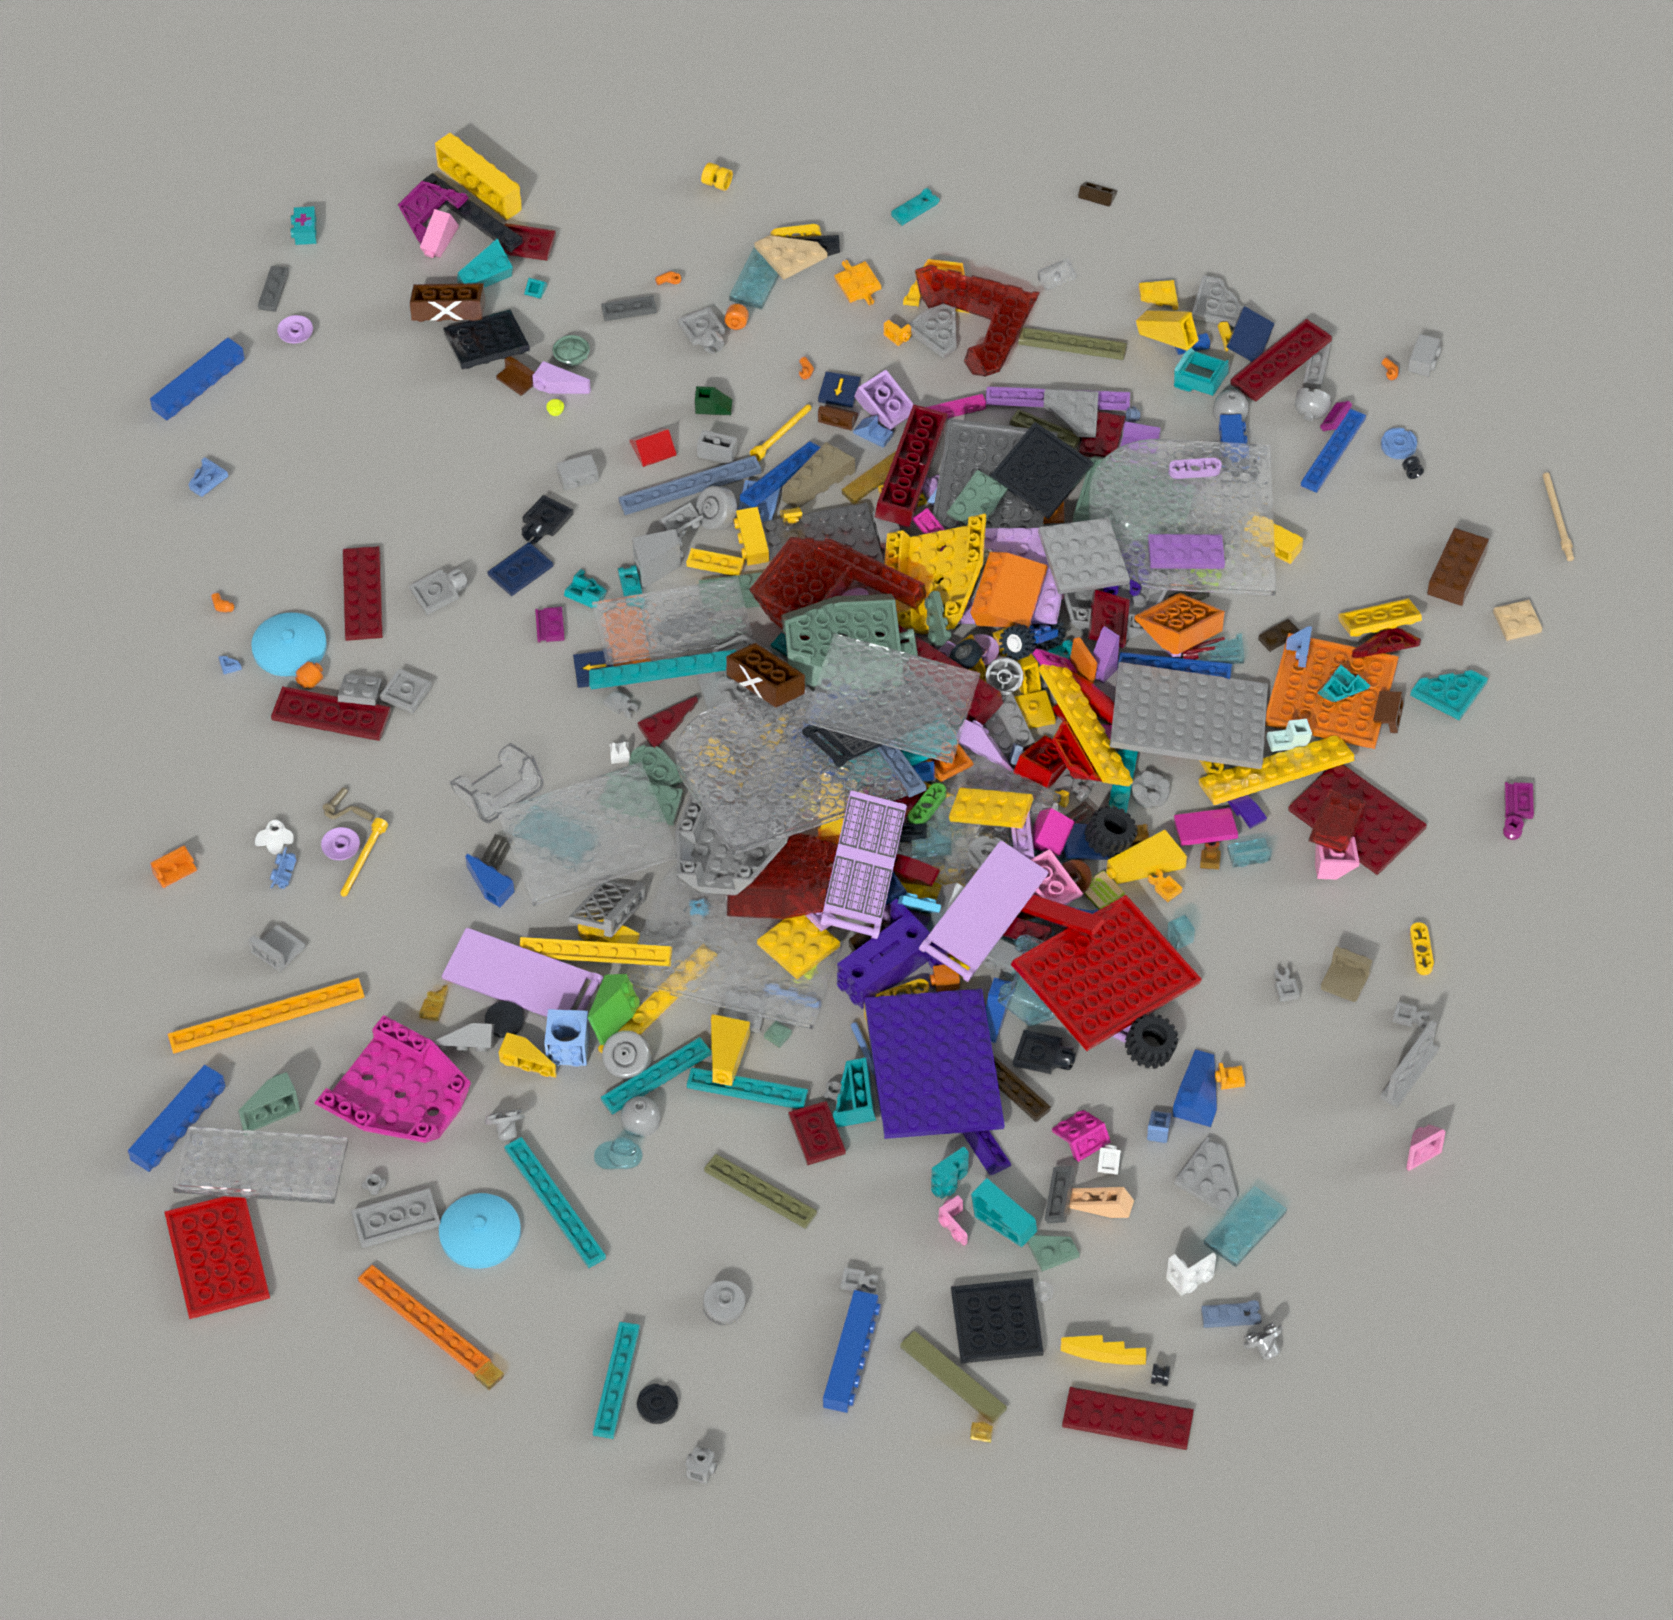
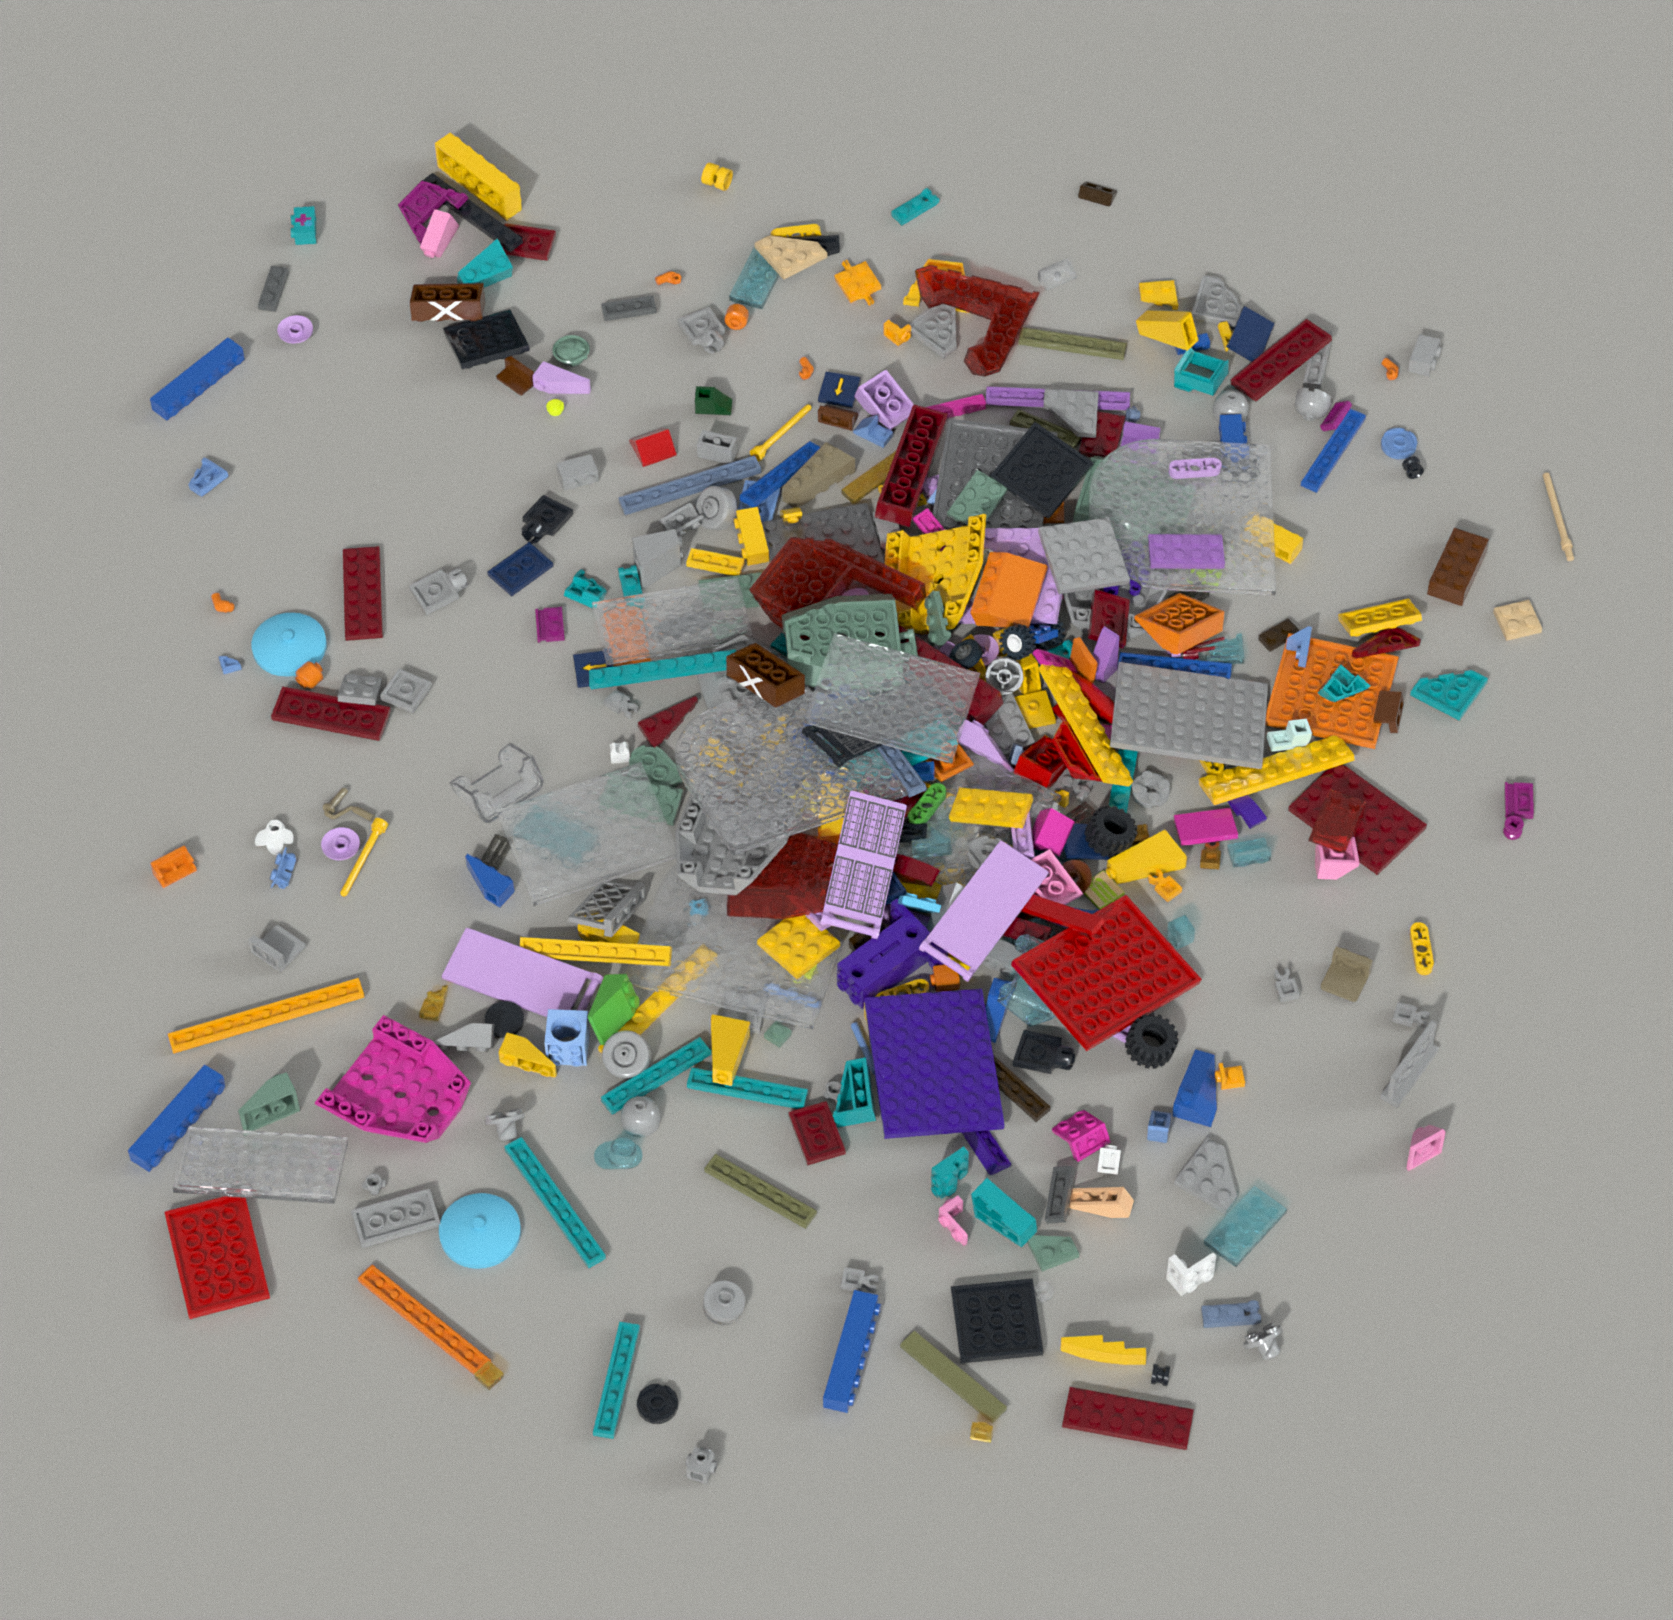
teal slope [524,278,548,299] -> none

